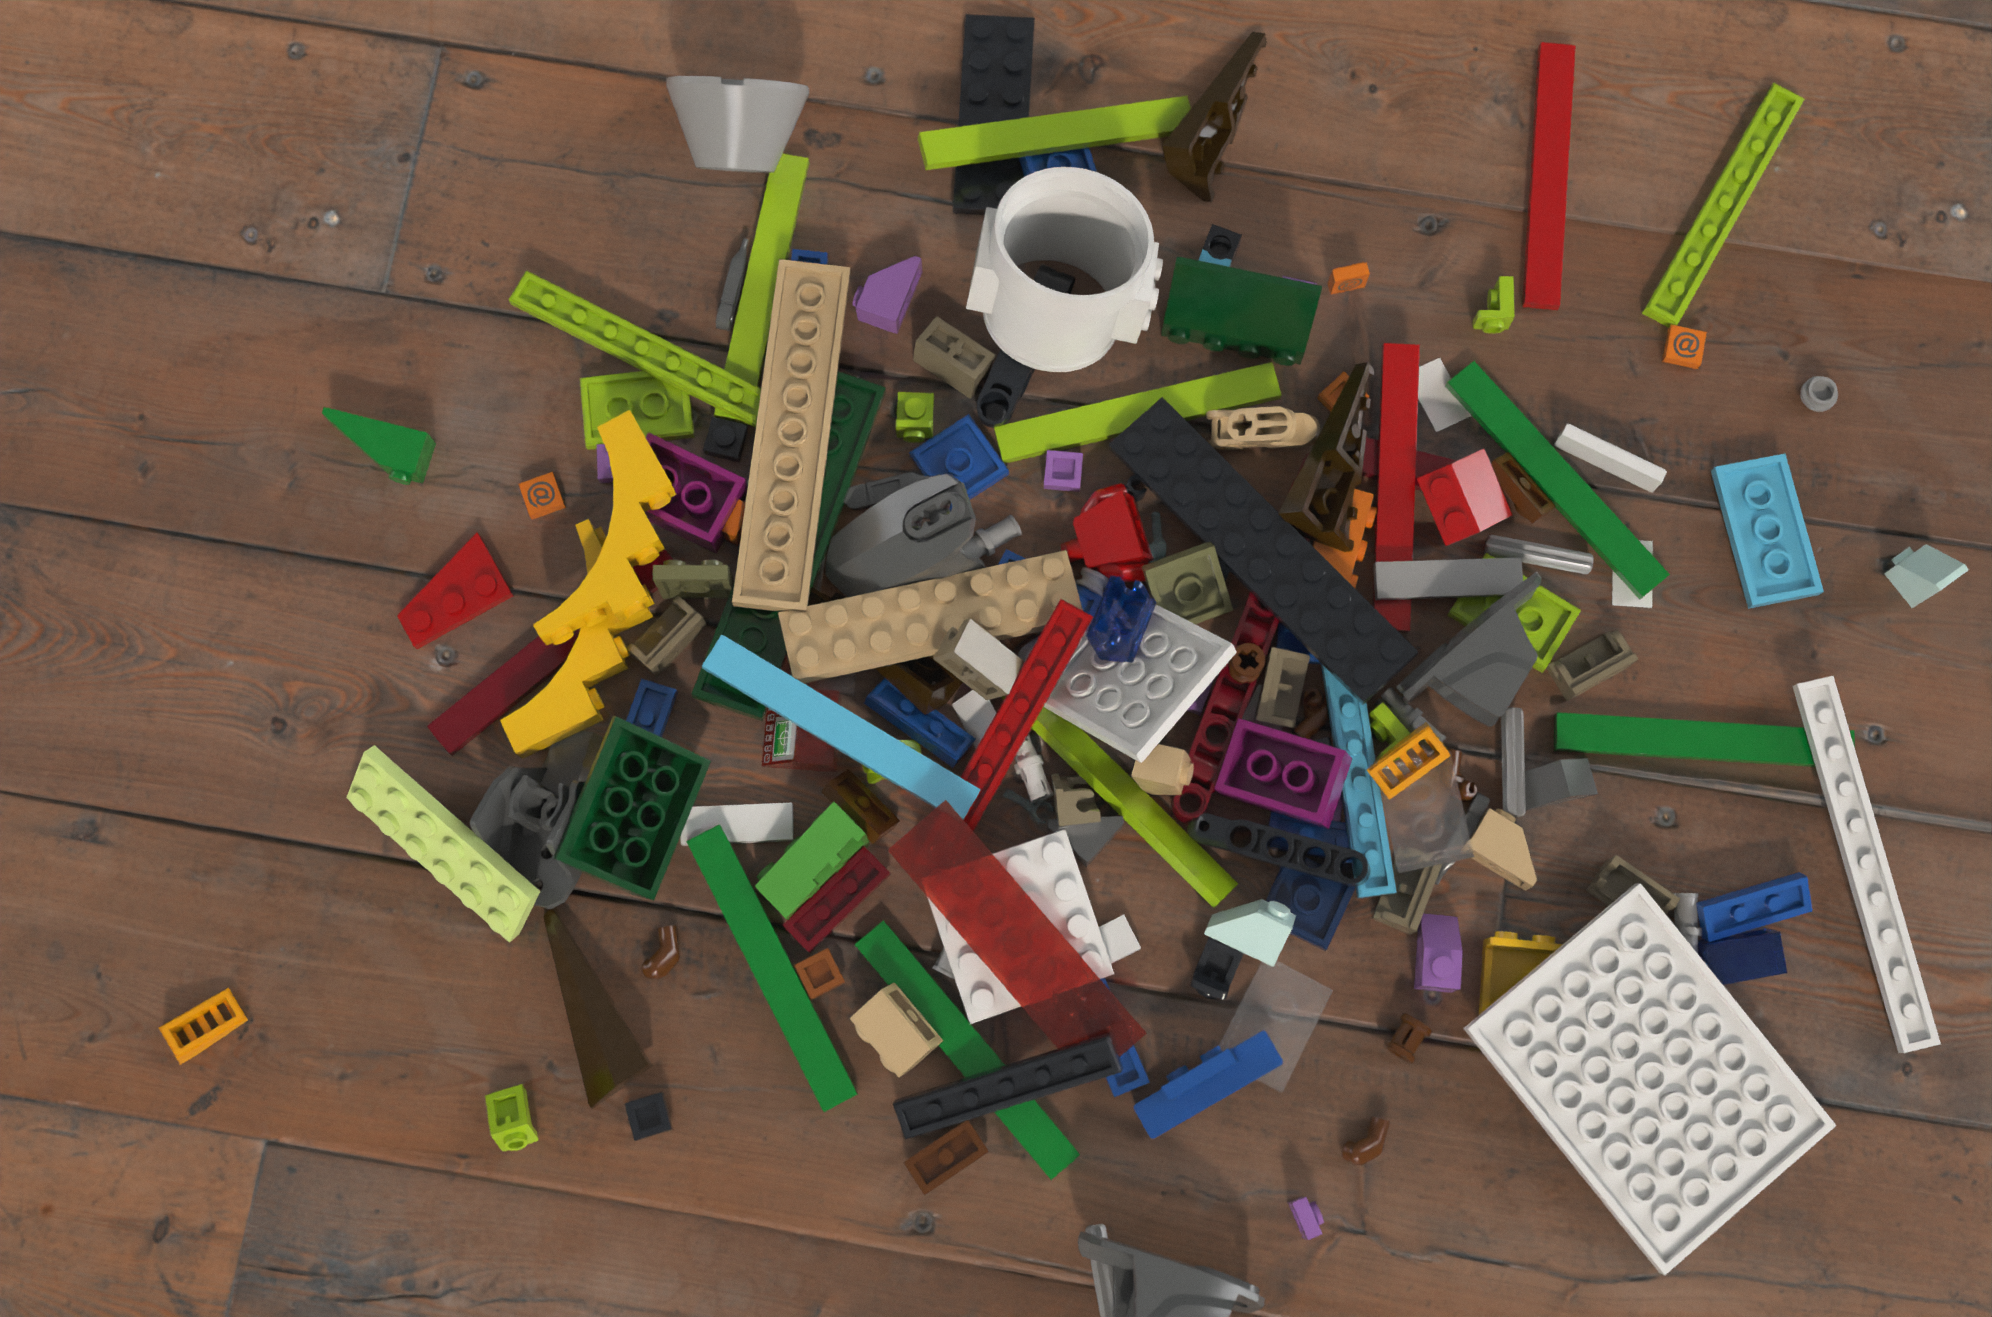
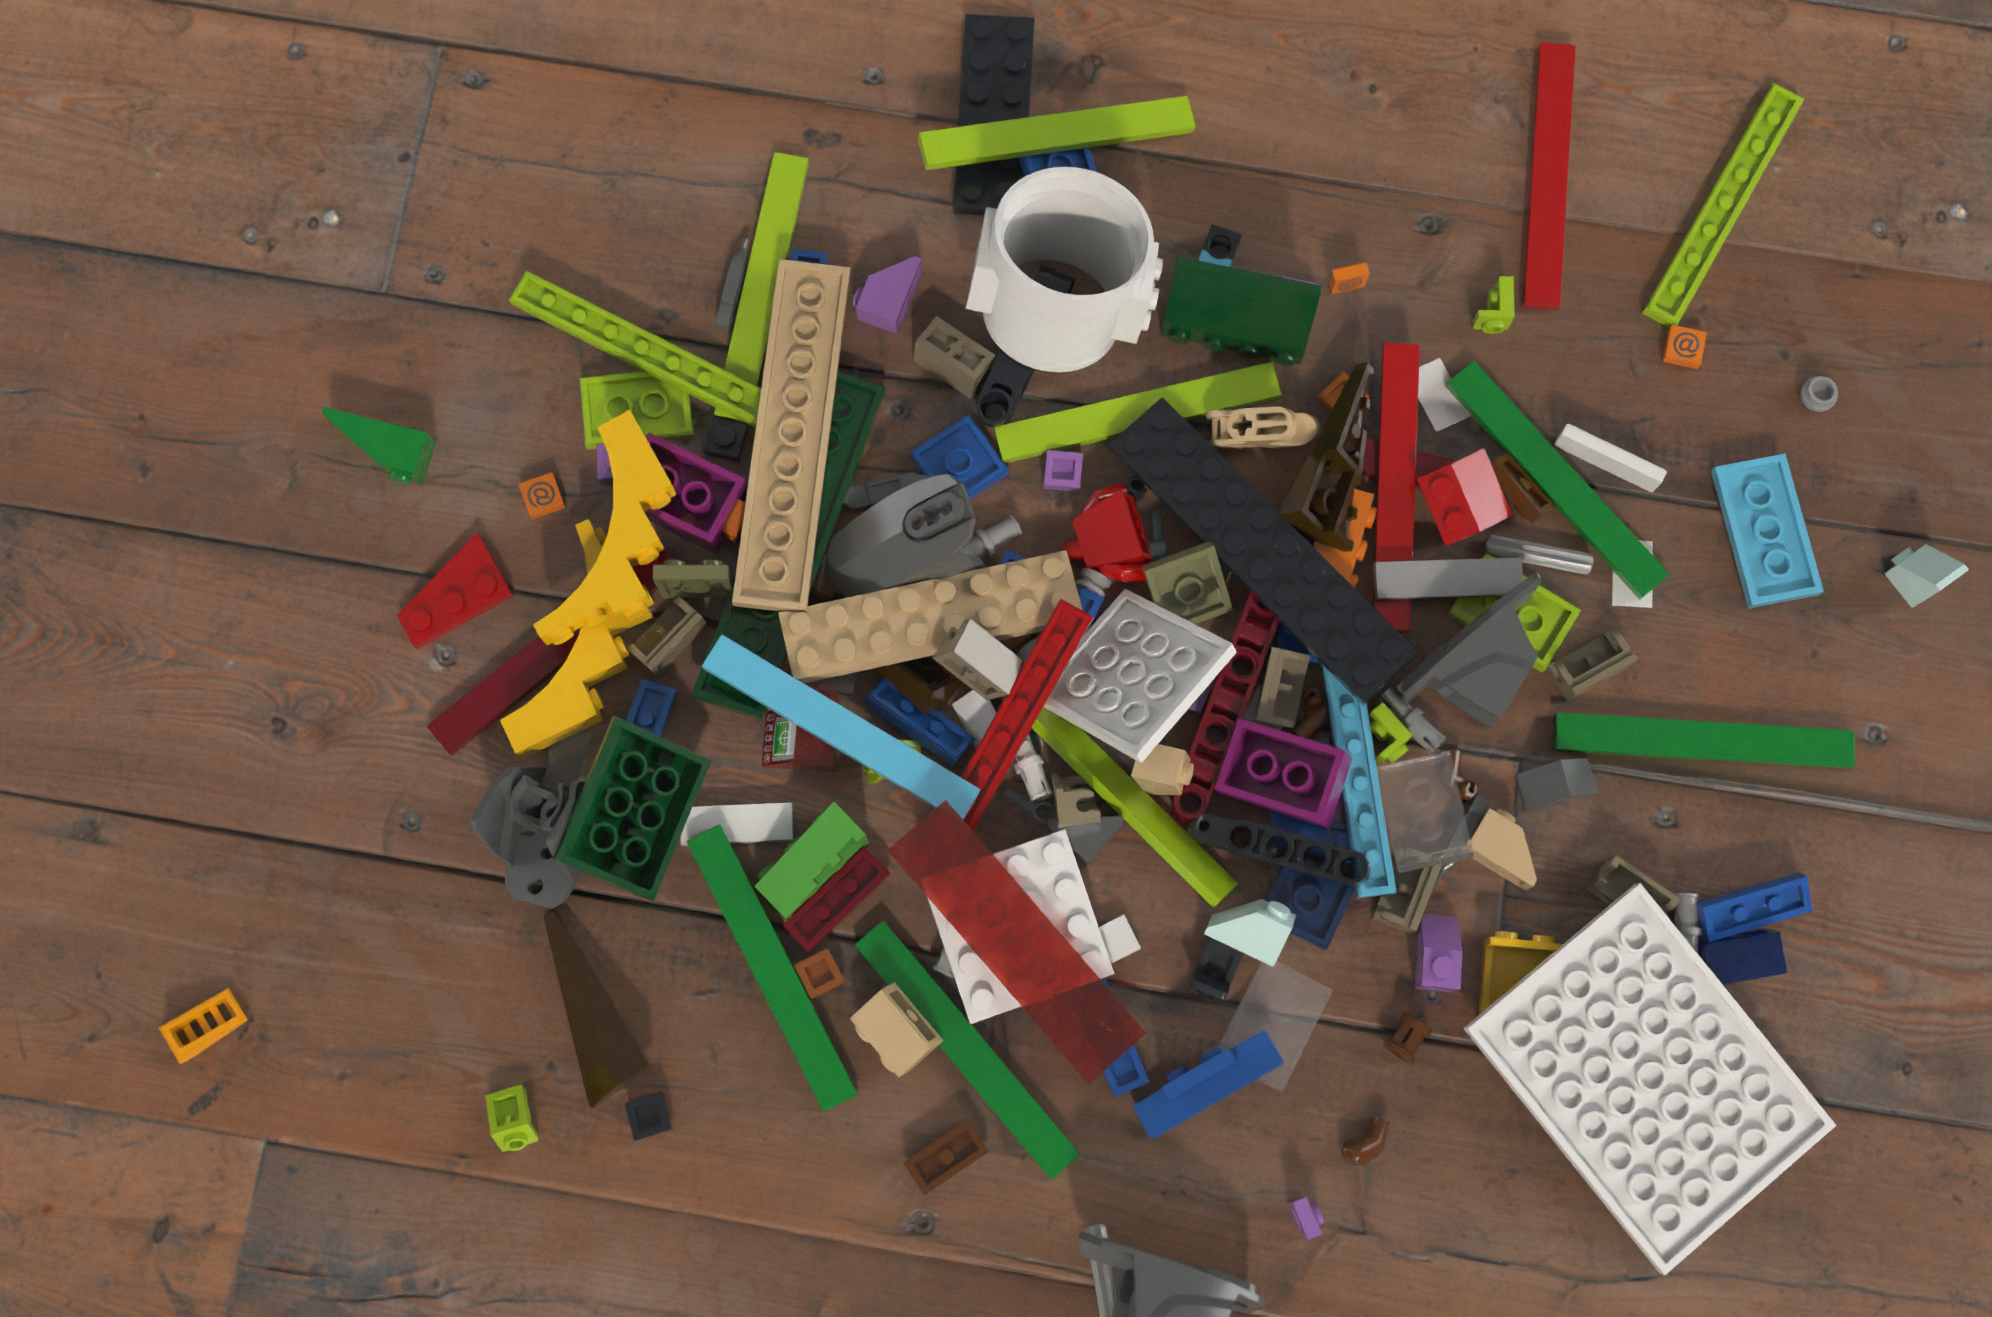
yellowish green plate [346,745,541,942] -> none
reddish brown arm [642,925,680,979] -> none
light grey cone [666,76,809,173] -> none
reddish brown plate [821,769,900,844] -> none
black tile [893,1032,1123,1139] -> none
lime bracket [895,392,934,443] -> none
clear blue hinge [1086,576,1157,663] -> none
dark brown wedge [1162,32,1267,202] -> none
reddish brown bush [1229,643,1265,683] -> none
light orange slope [1366,722,1451,800] -> none
light grey axle [1501,707,1526,817] -> none
white plate [1793,676,1941,1053] -> none

